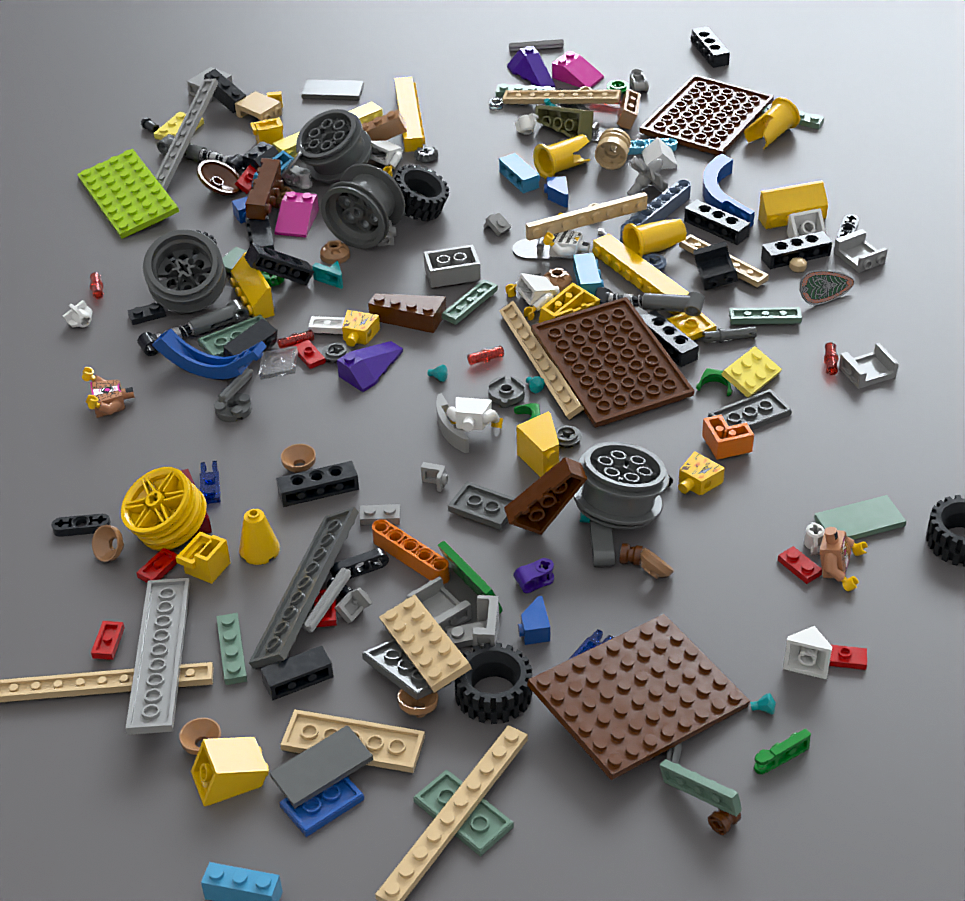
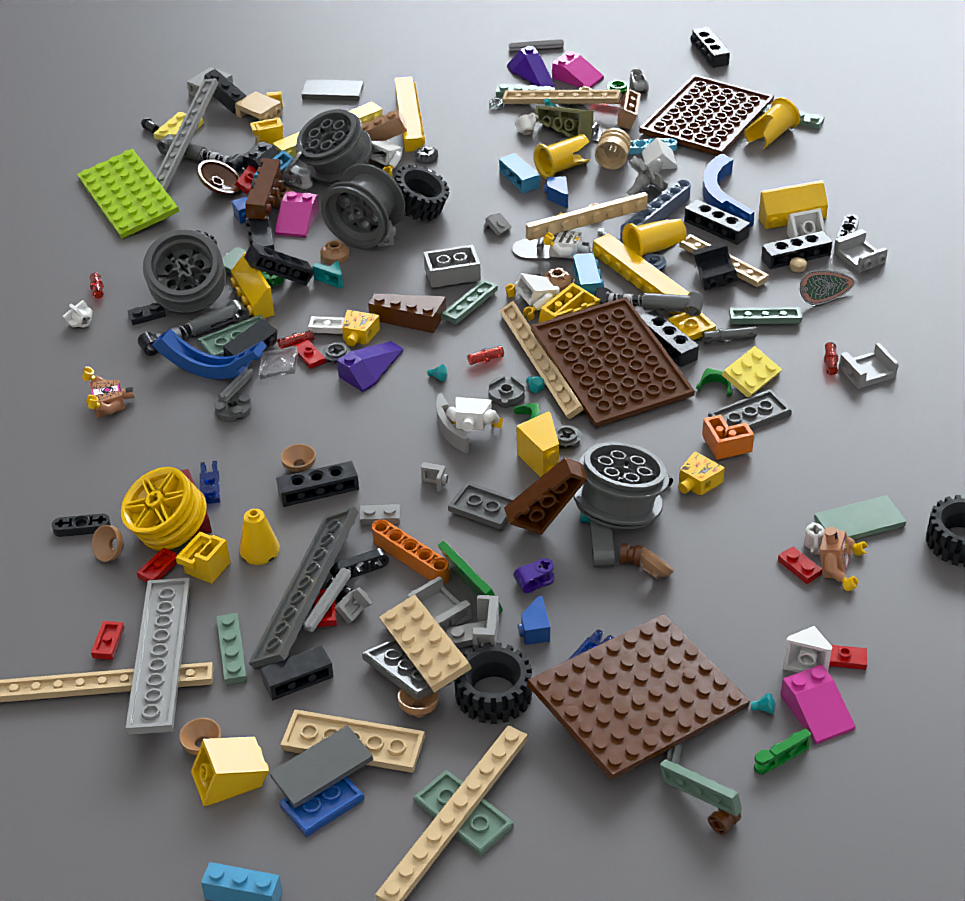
none -> dark pink slope [781,664,856,744]

